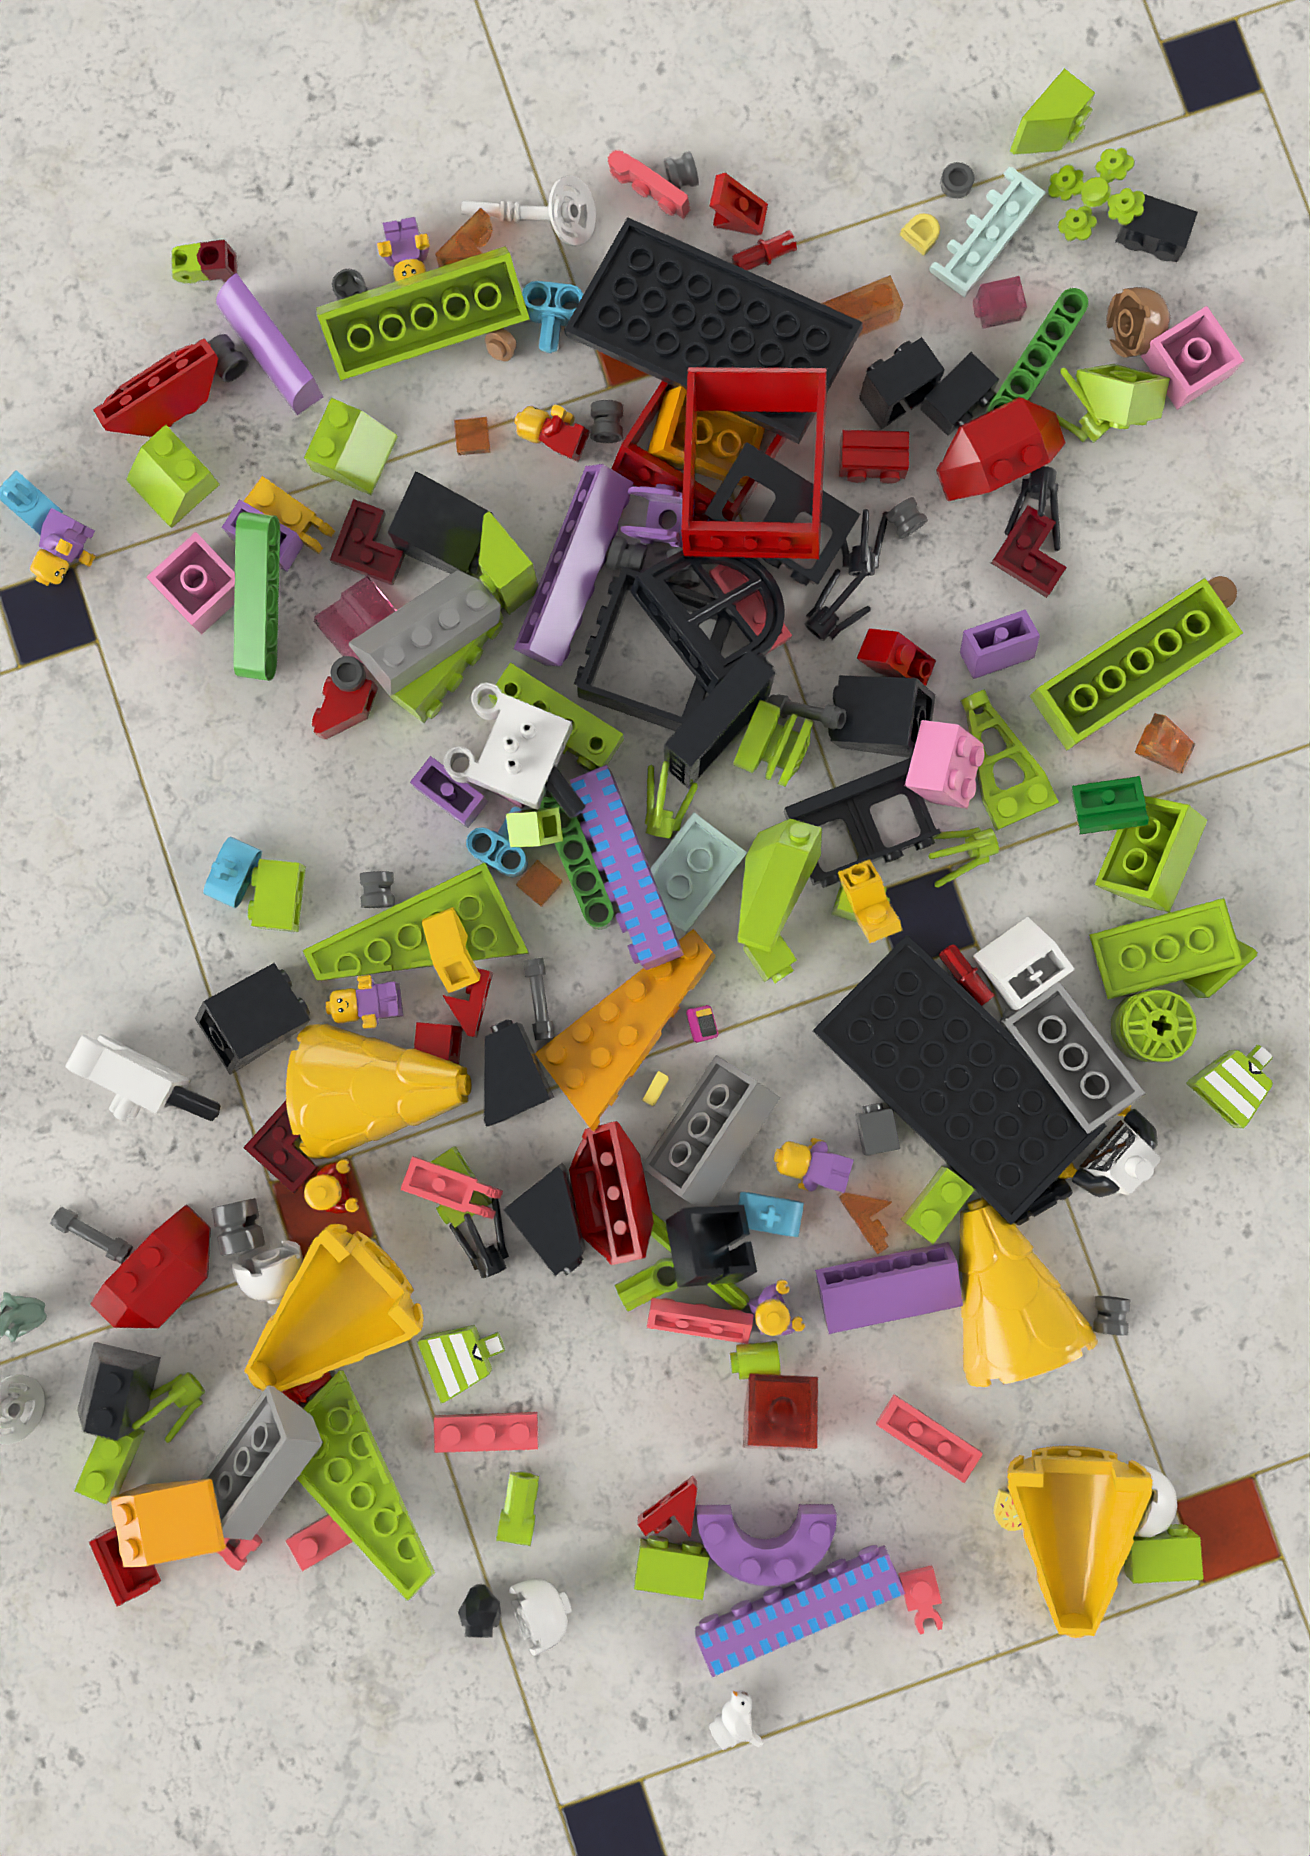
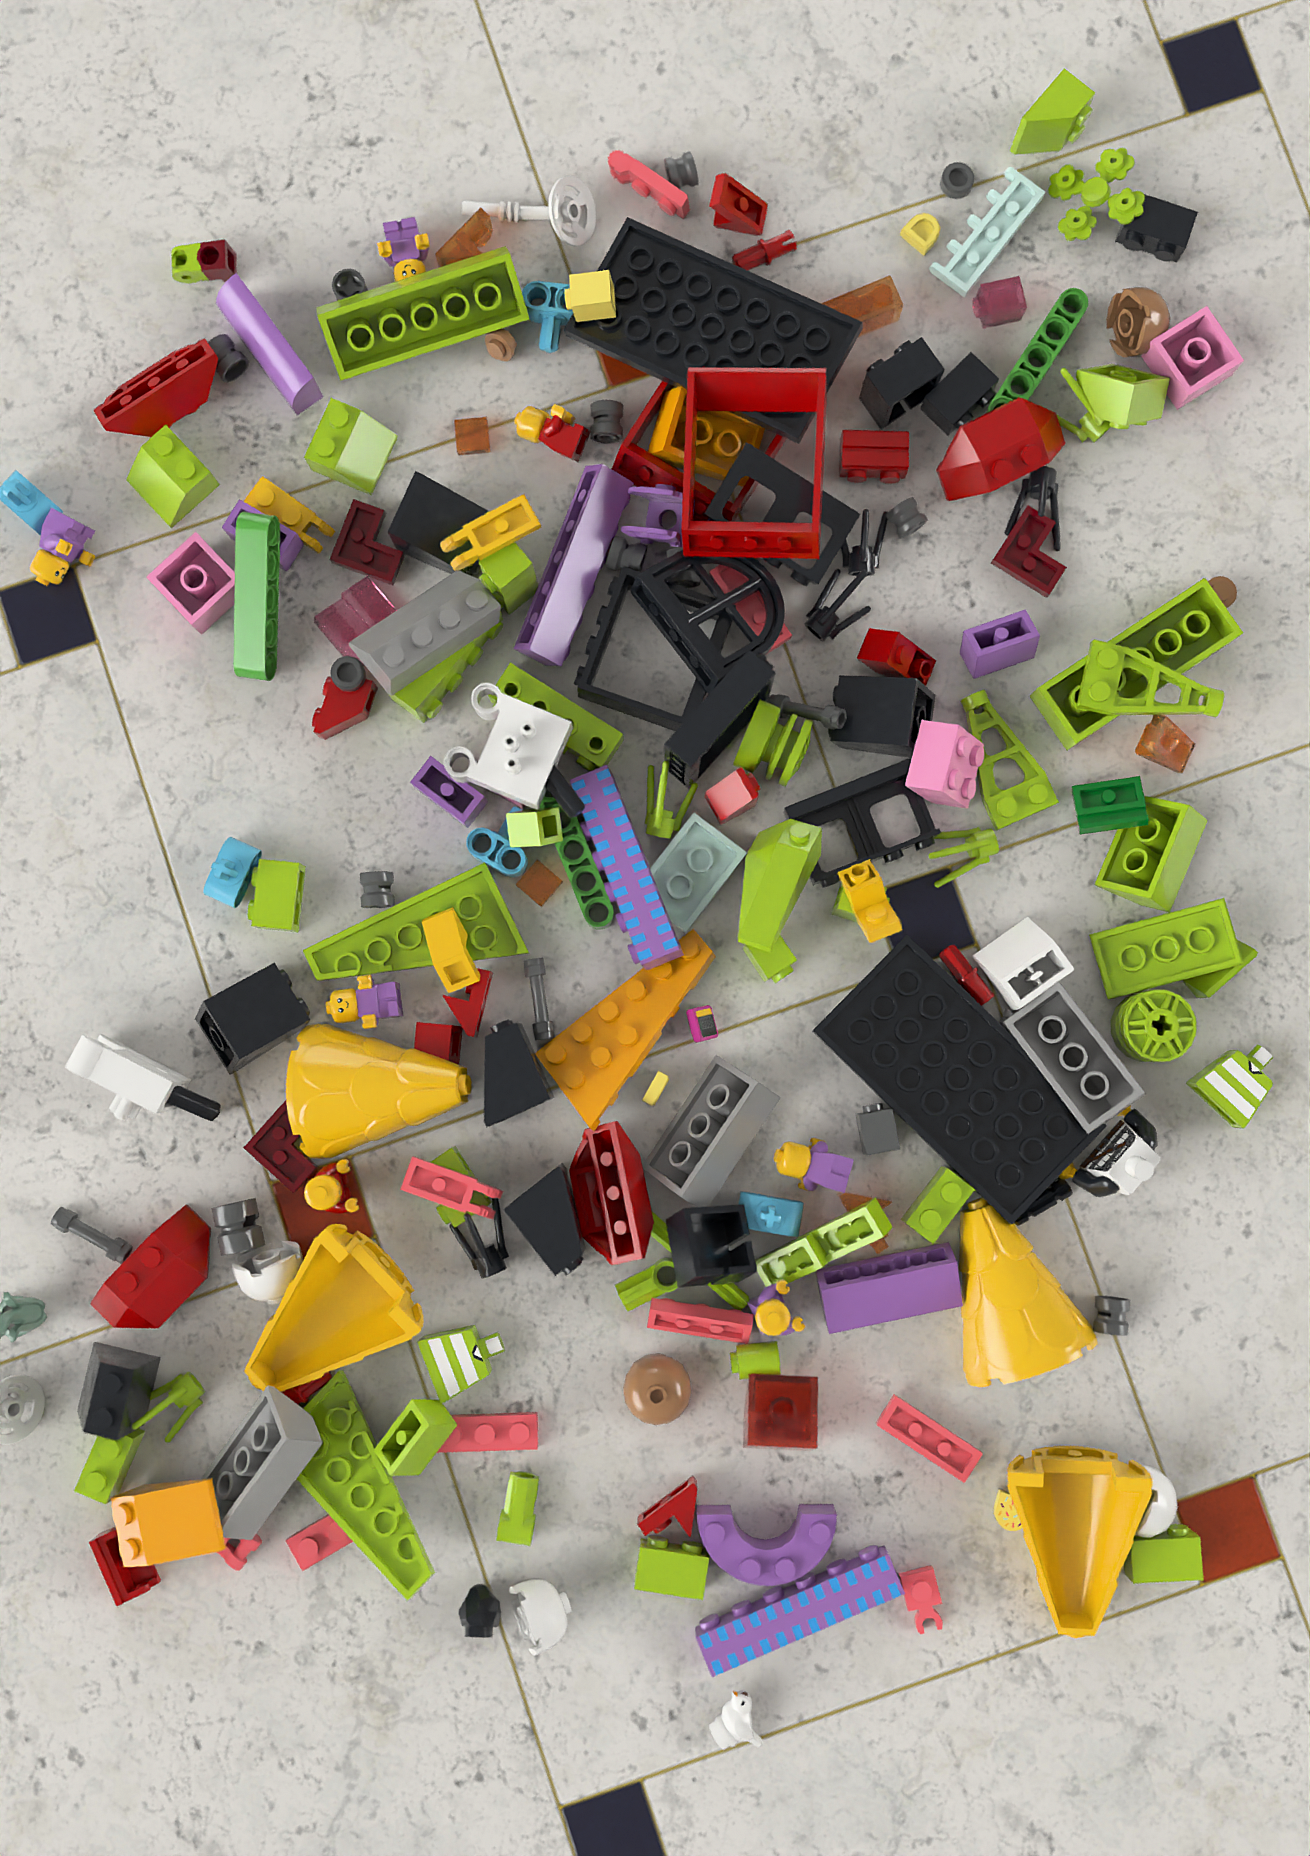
none -> lime brick [374,1399,457,1476]
none -> yellow hinge [440,494,542,571]
none -> light yellow brick [564,270,616,322]
none -> medium nougat cylinder [623,1353,691,1425]
none -> slope [704,767,760,826]
none -> lime slope [755,1197,893,1287]
none -> lime plate [1076,639,1224,717]

